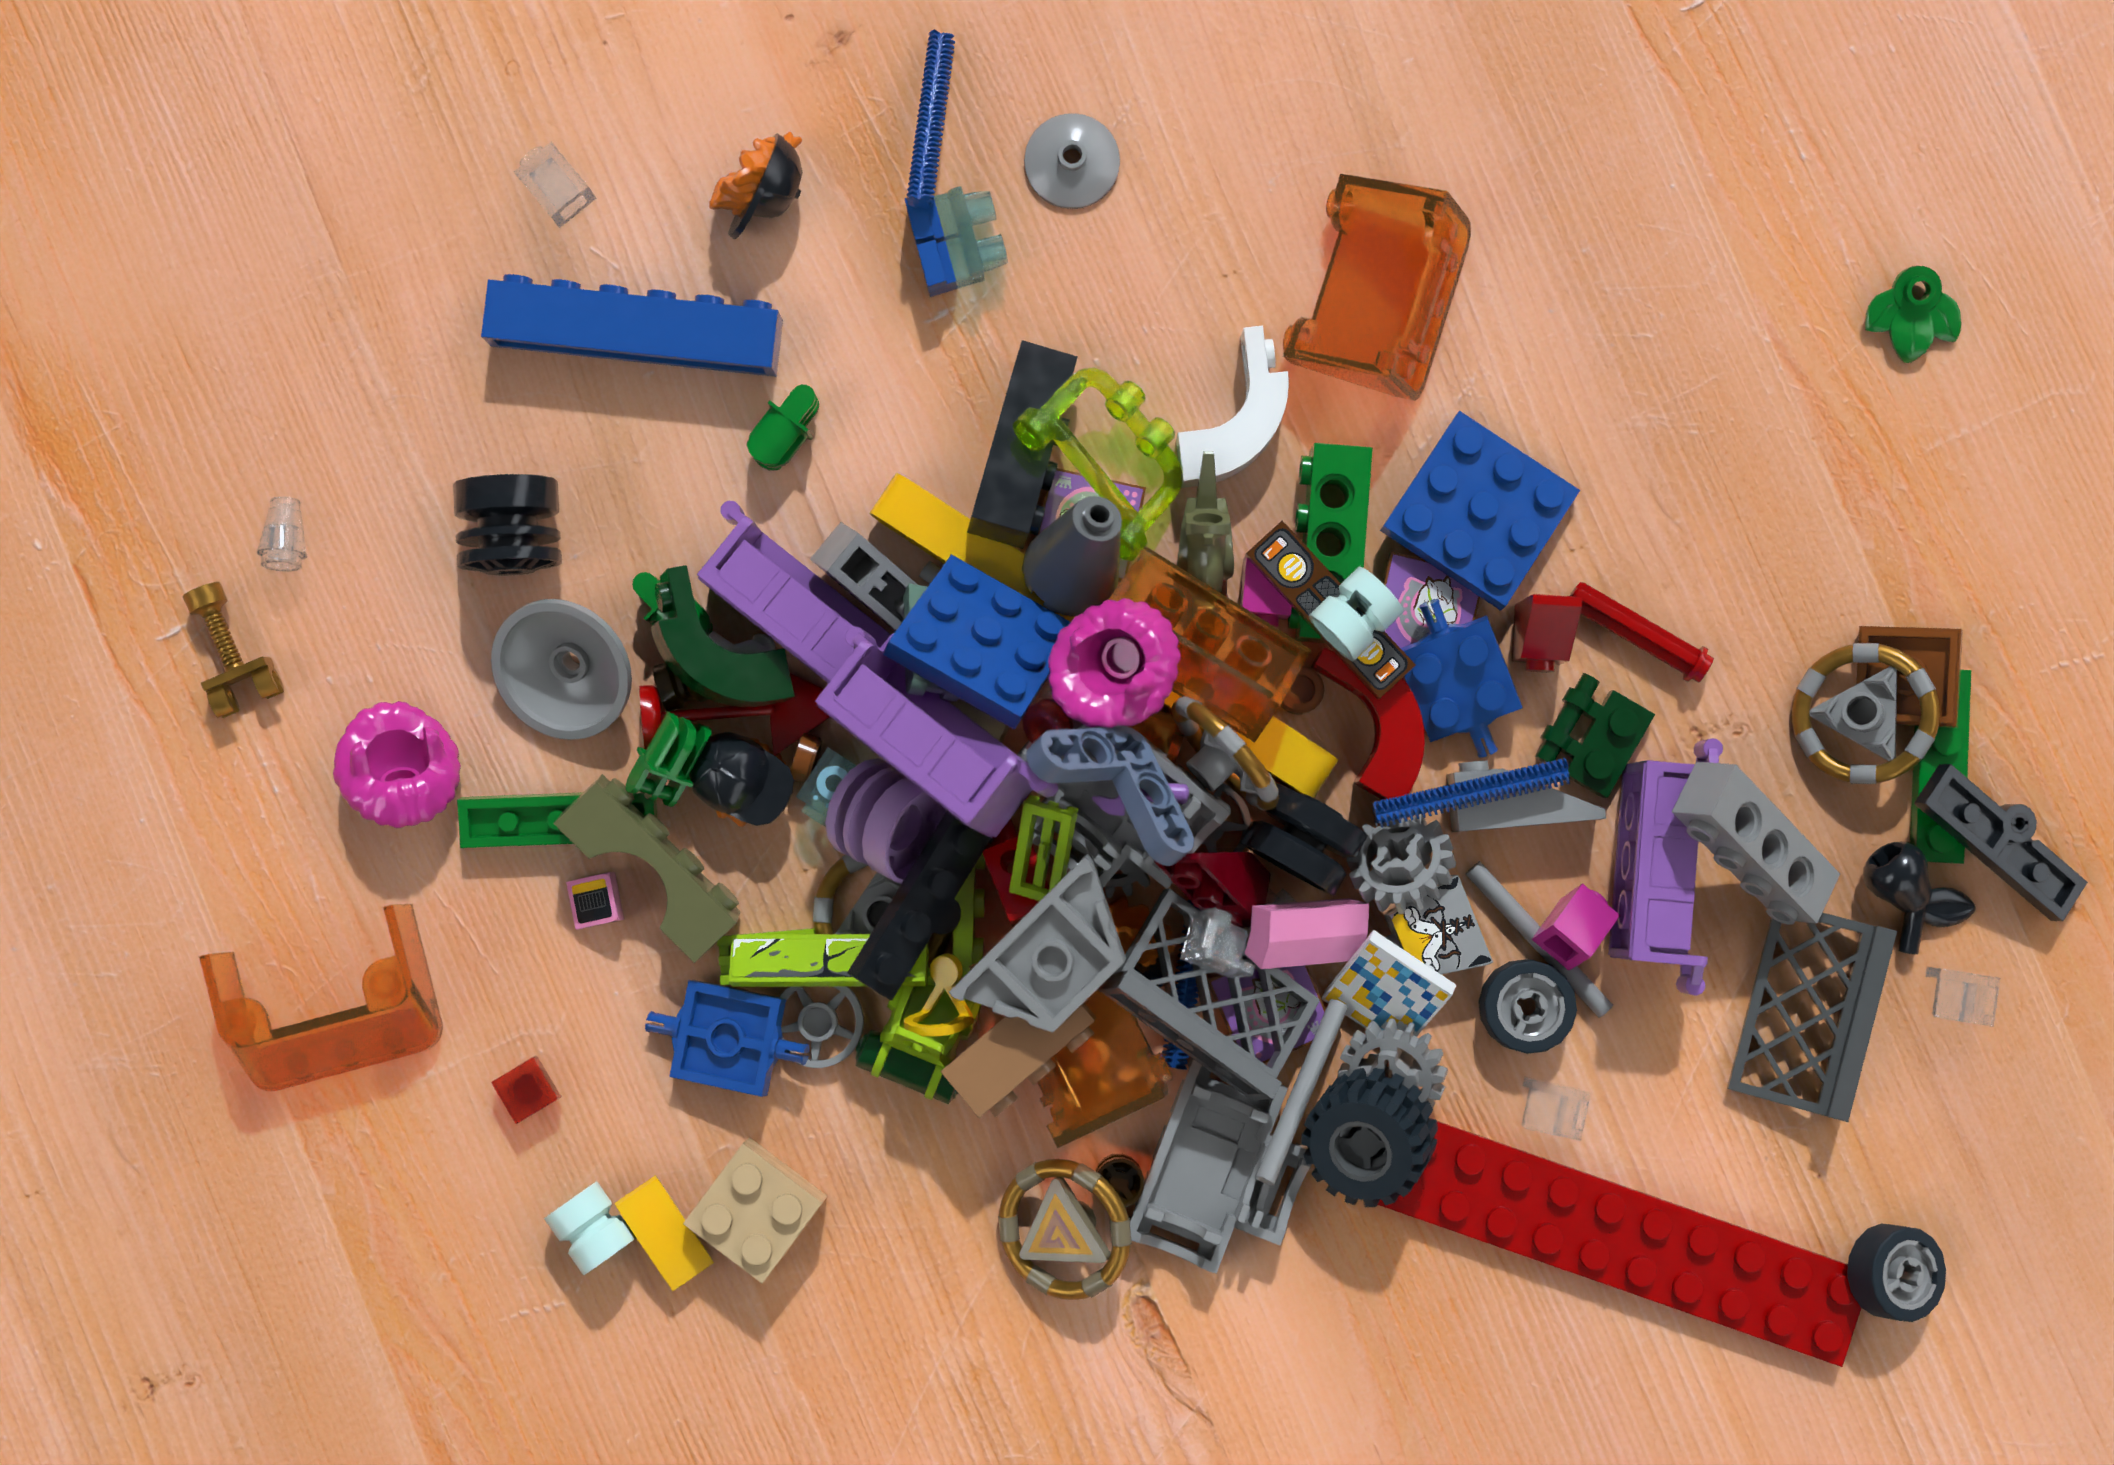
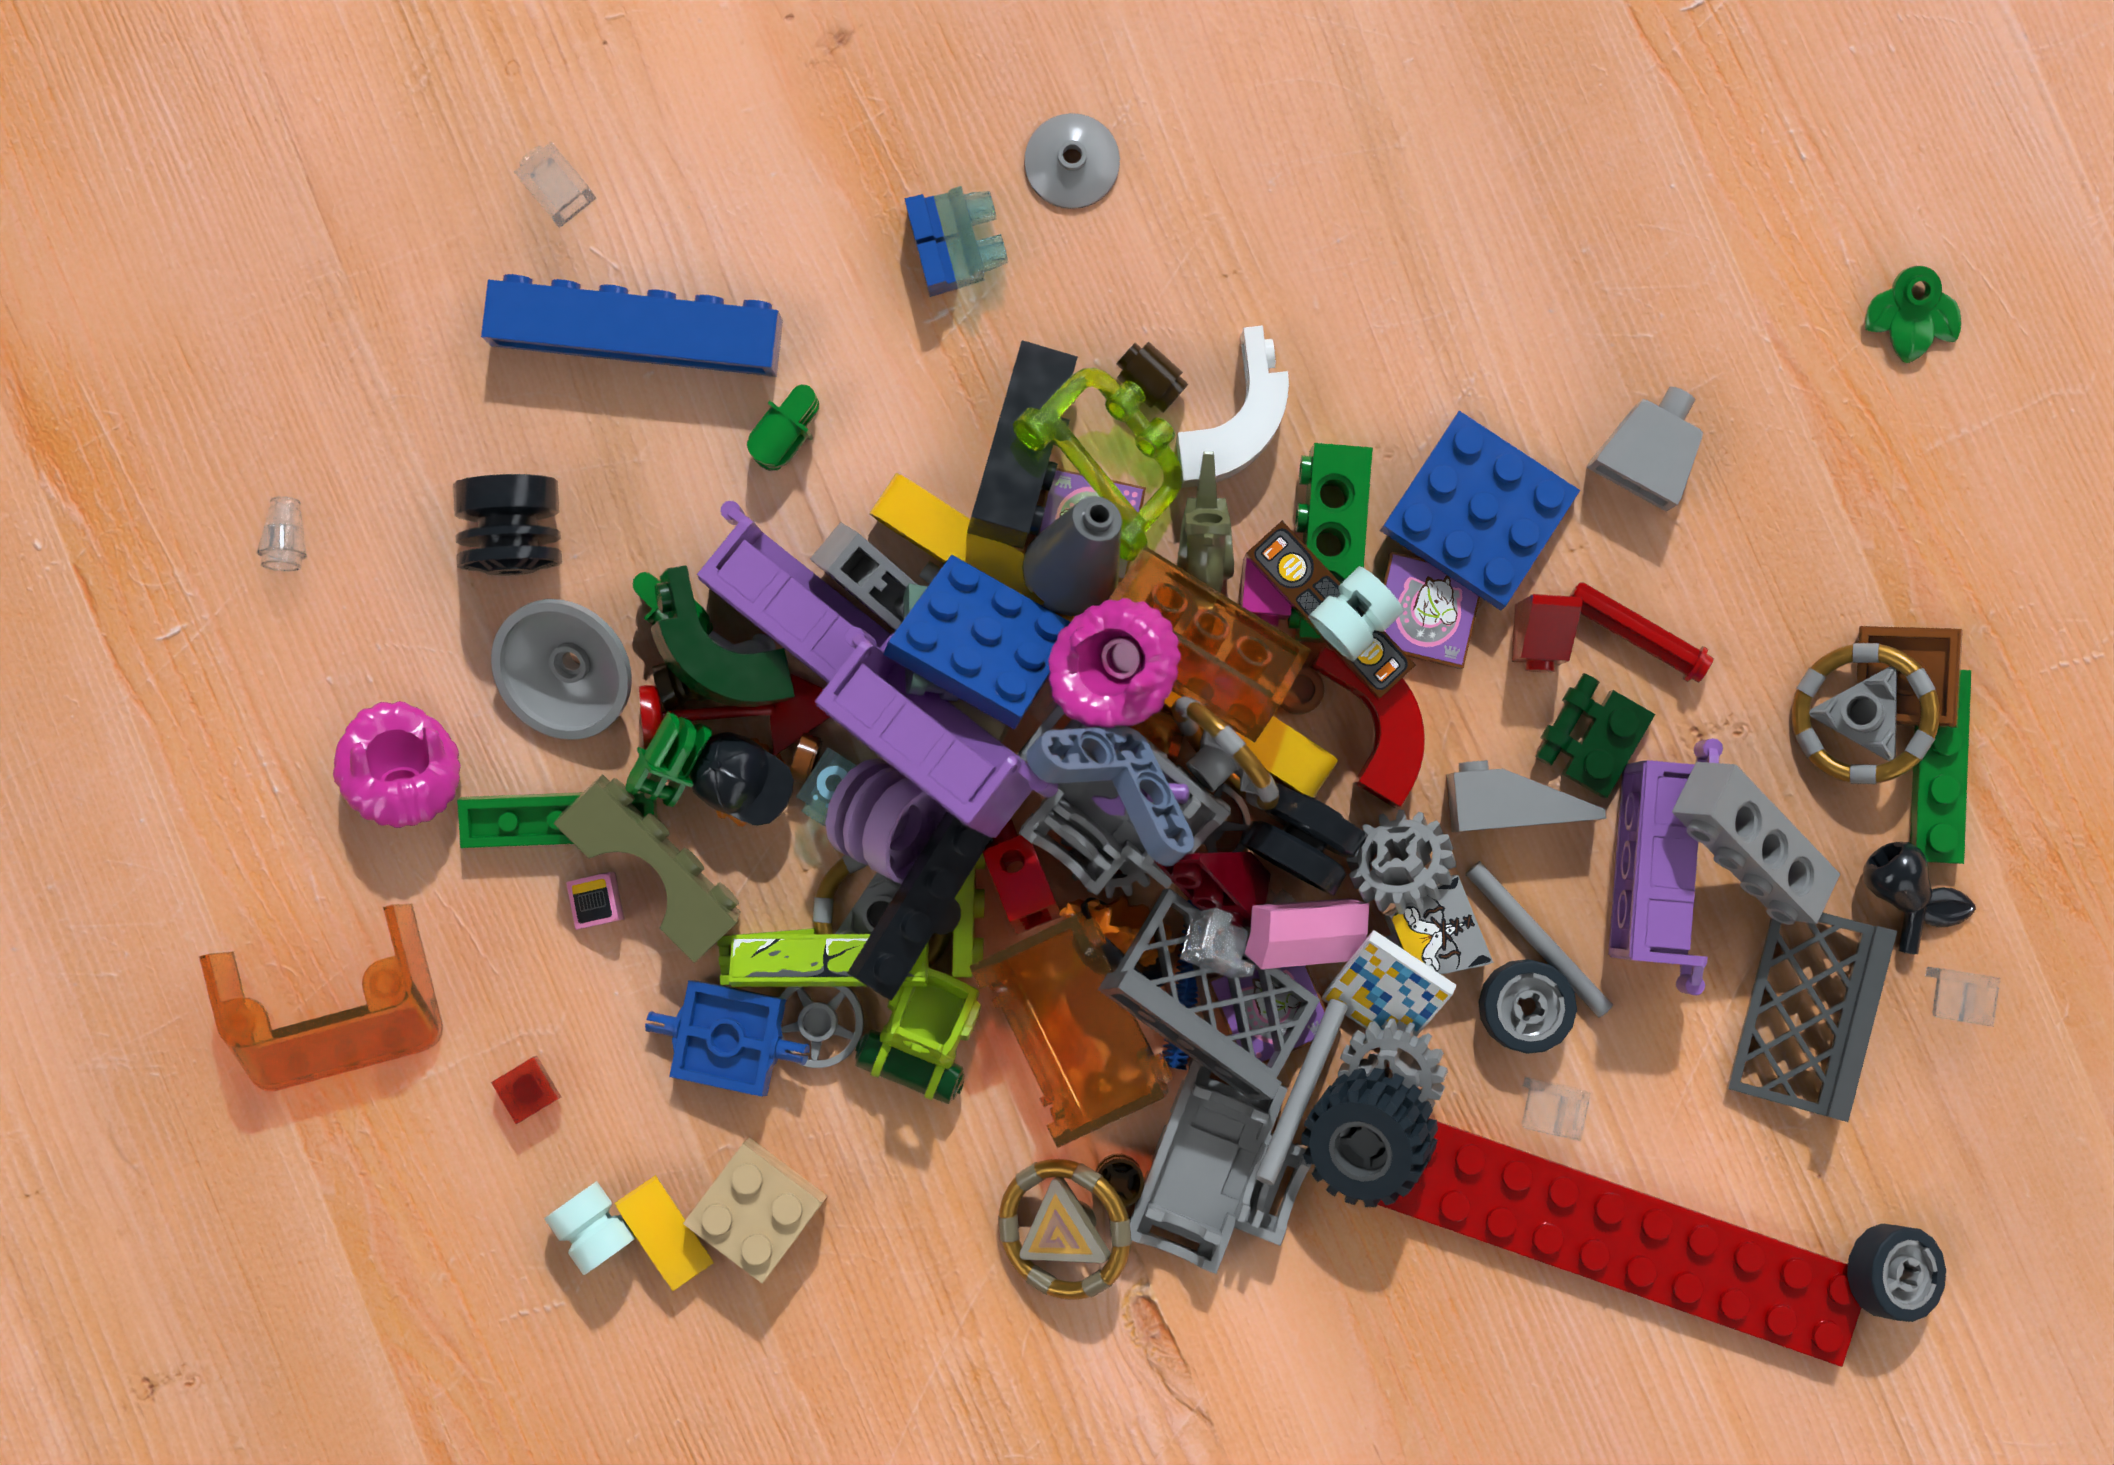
pearl gold bar [183,582,284,718] -> none
hair [709,132,803,239] -> none
yellow piece [903,954,974,1037] -> none
blue axle [906,29,955,210] -> none
medium nougat brick [940,1002,1097,1118] -> none
light grey wing [949,854,1126,1032] -> none
lime tile [1009,795,1078,901] -> none
clear red tile [1022,698,1074,744] -> none
clear orange windscreen [1283,174,1471,401] -> none
blue axle [1372,758,1570,827] -> none
blue plate [1401,599,1523,758] -> none
dark pink brick [1532,883,1620,971] -> none
black hinge [1914,764,2088,921] -> none
none -> dark brown brick [1116,342,1189,413]
none -> light grey torso [1586,387,1703,512]

